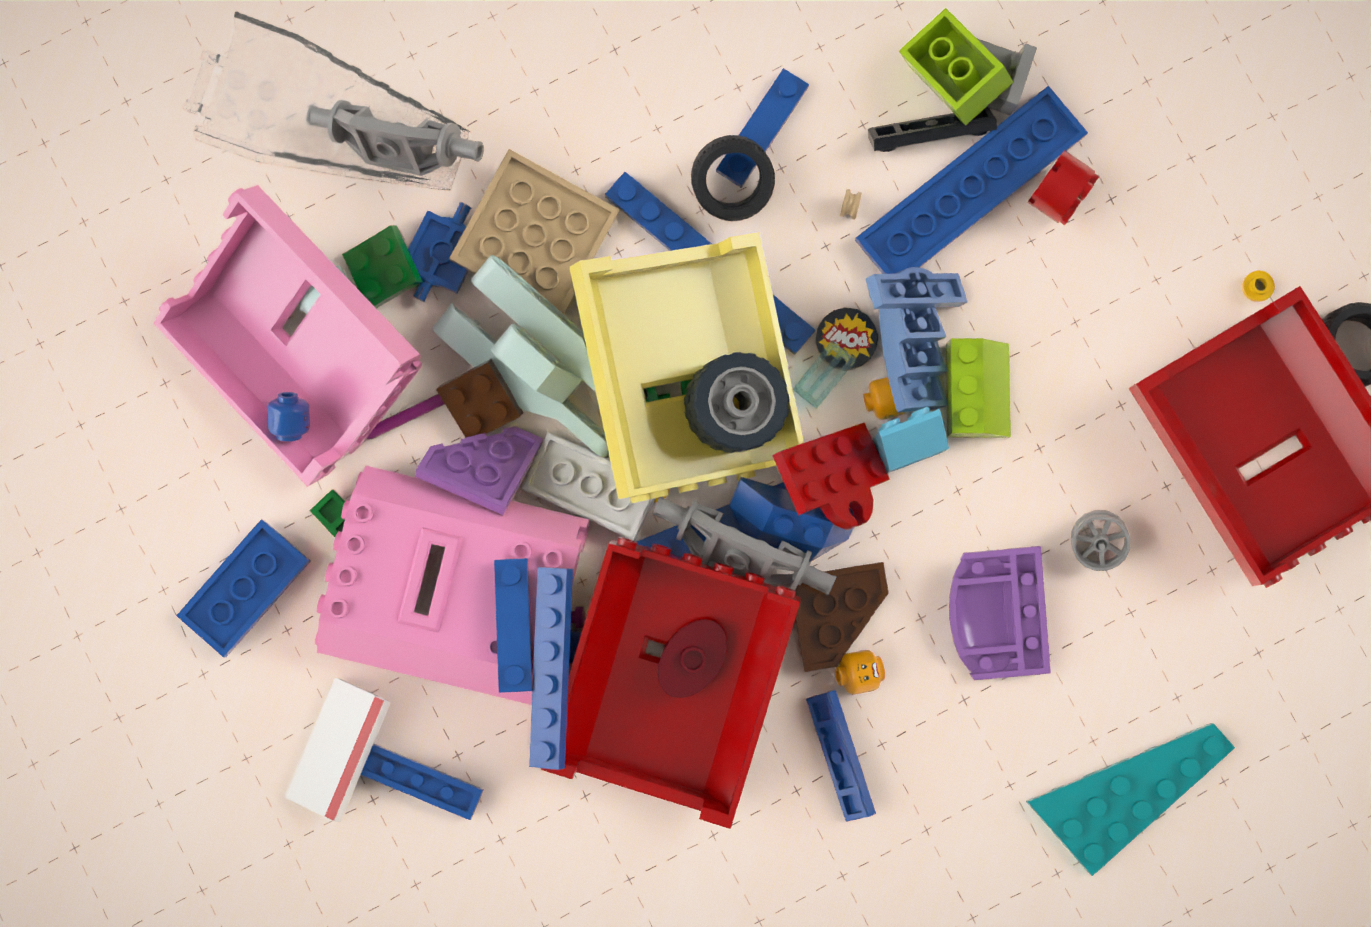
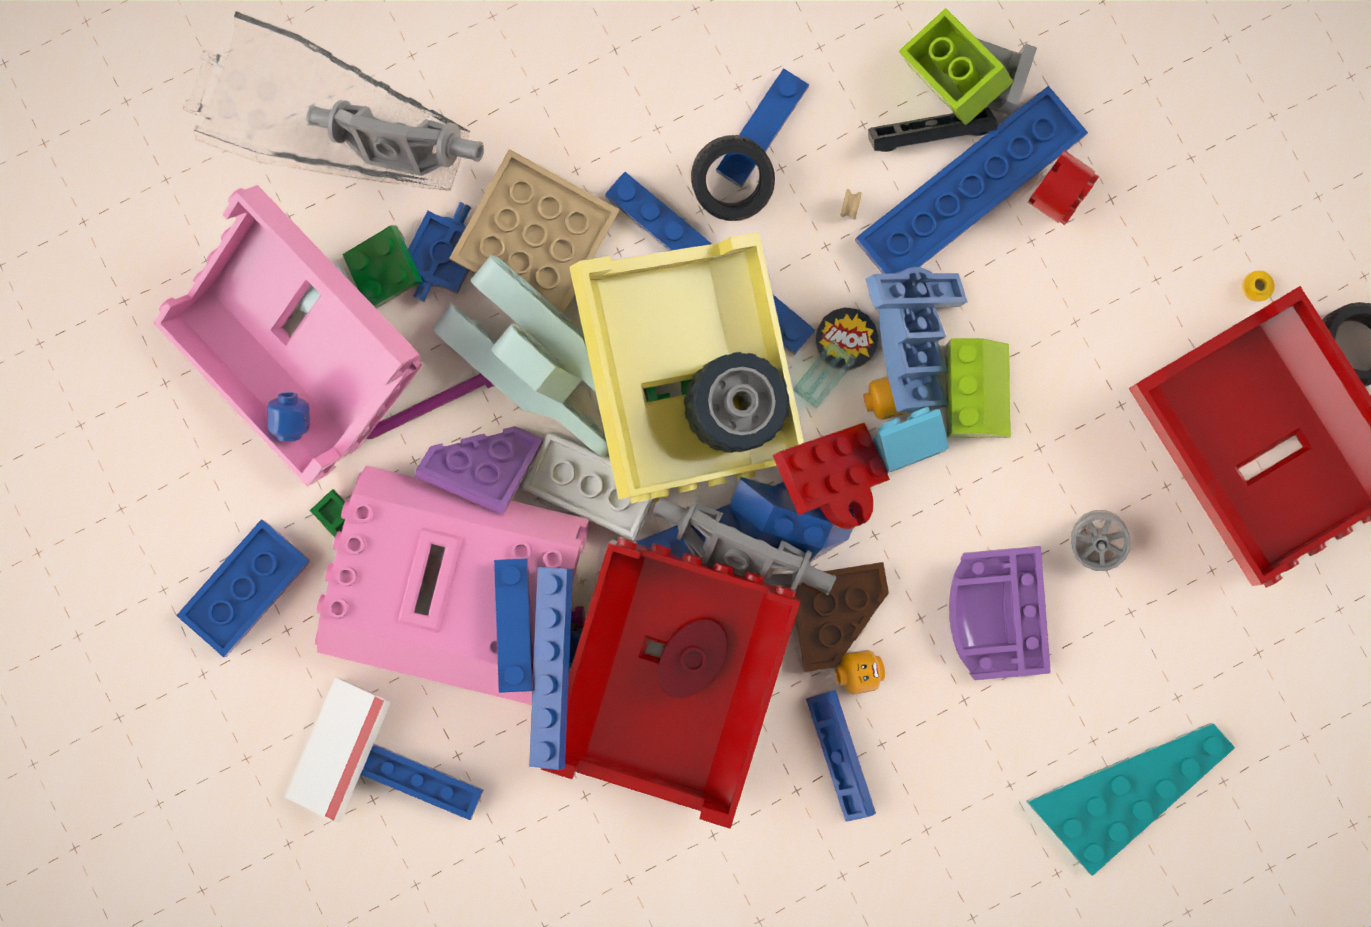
reddish brown plate [436,359,524,438] -> none

